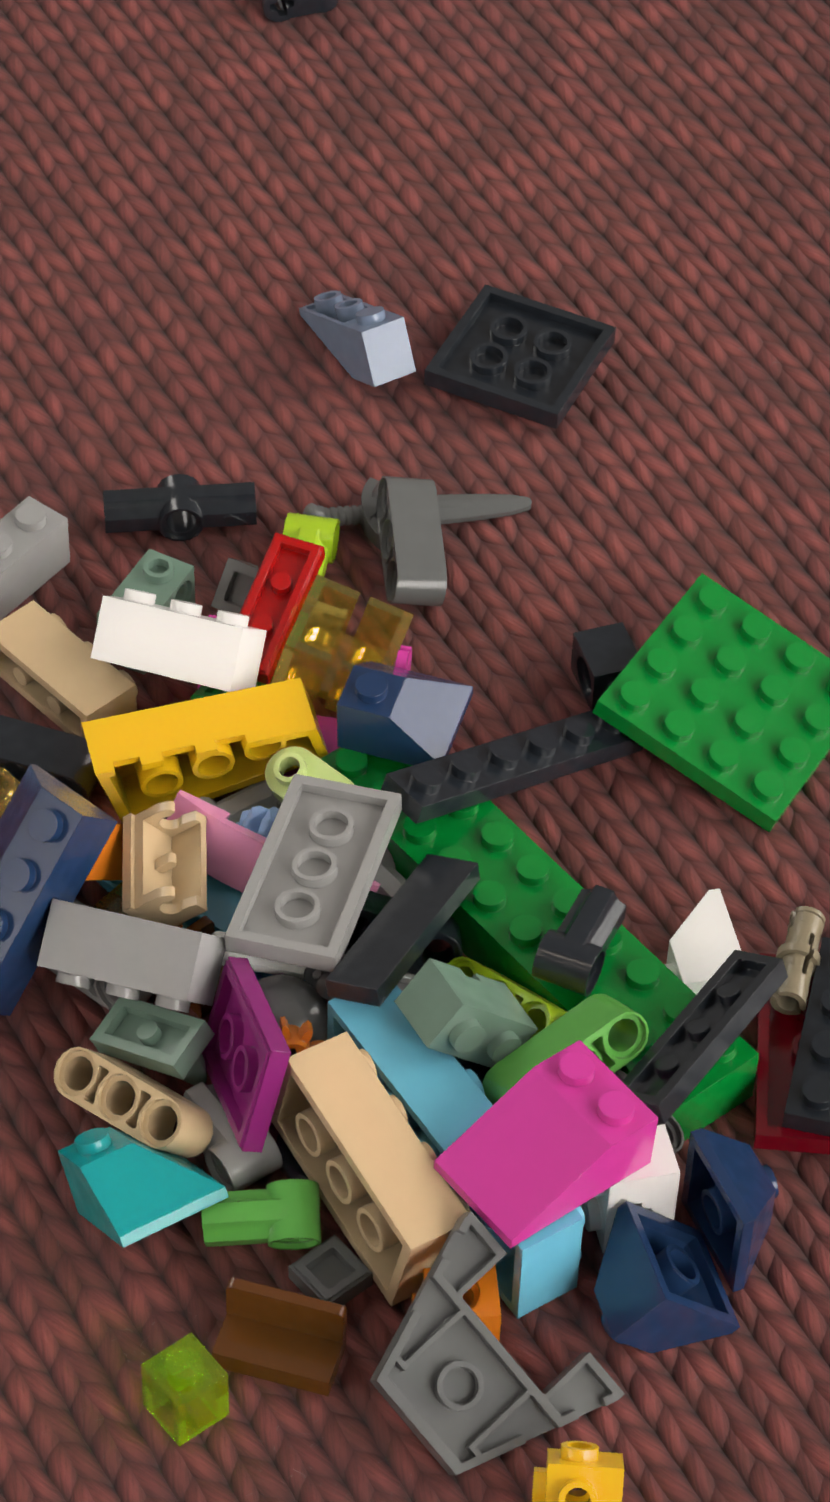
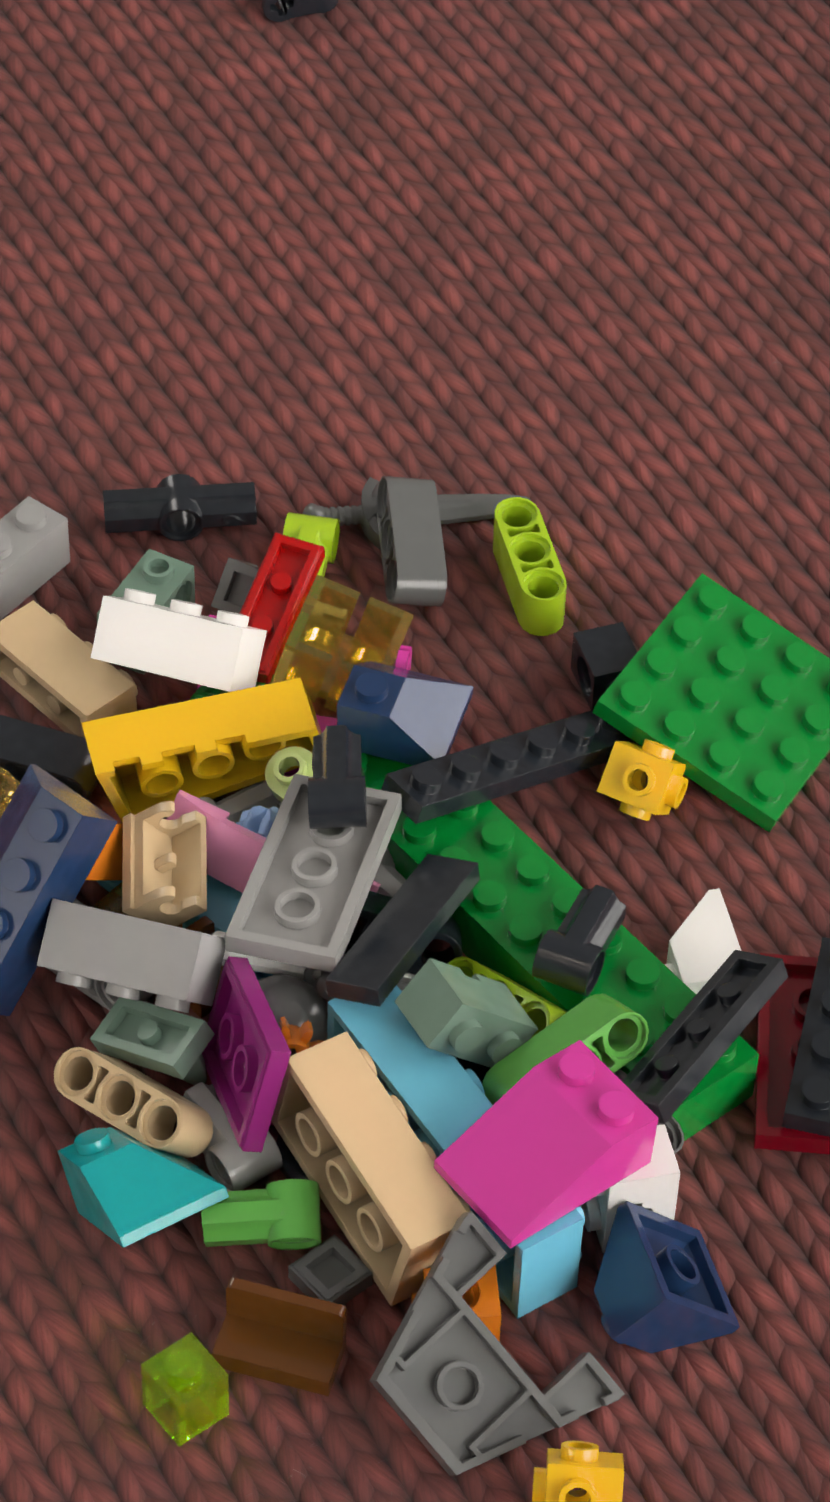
sand blue slope [299,291,416,387] -> none
black plate [424,284,616,429] -> none
dark blue slope [681,1128,779,1292] -> none
dark tan pin [770,906,826,1015] -> none
none -> black piece [308,725,367,829]
none -> lime beam [493,497,567,636]
none -> yellow brick [597,739,688,821]

